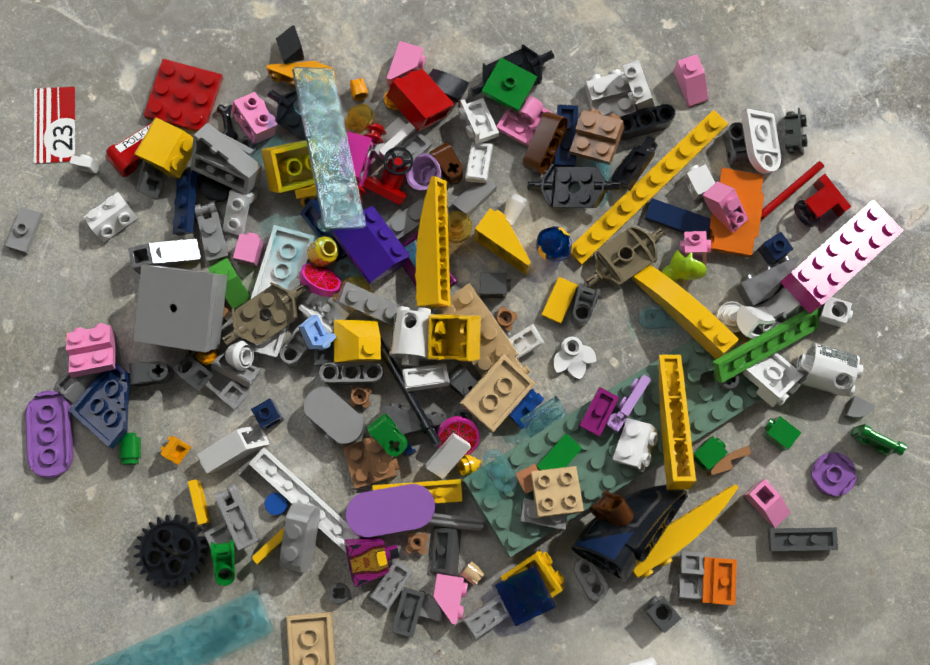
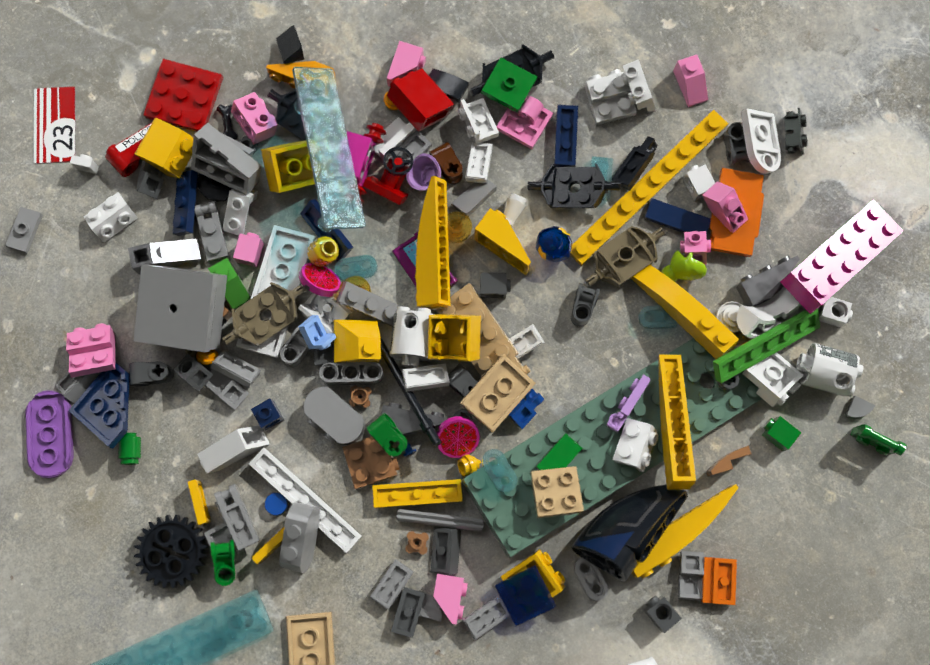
light orange tile [160,436,191,465] -> none
white cone [225,341,254,371] -> none
light orange tile [295,184,318,207] -> none
dark grey bush [329,583,350,604] -> none
dark purple slope [332,206,410,284] -> none
torso [344,537,399,587] -> none
clear yellow plate [345,104,374,134] -> none
medium lavender tile [346,484,435,537] -> none
light orange hose [350,78,369,101] -> none
light grey plate [386,196,448,241] -> none
white tile [425,433,471,479] -> none
tan hose [460,561,484,586] -> none
medium nougat plate [495,306,518,331] -> none
nougat tile [514,464,538,495] -> none
clear light blue plate [519,396,567,438] -> none
light grey plate [519,498,568,530] -> none
reddish brown beam [523,111,568,174] -> none
yellow tile [541,277,578,325] -> none
white plate [554,337,596,379] -> none
medium nougat plate [570,108,624,165] -> none
magenta plate [579,387,619,437] -> none
reddish brown piece [589,491,634,526] -> none
black beam [620,104,676,140] -> none
green brick [693,436,728,472] -> none
bright pink slope [743,479,790,528] -> none
dark blue brick [757,232,793,265] -> none
red bar [761,161,824,220] -> none
dark grey plate [768,527,838,551] -> none
red piece [794,174,852,227] -> none
medium lavender tile [811,452,857,496] -> none

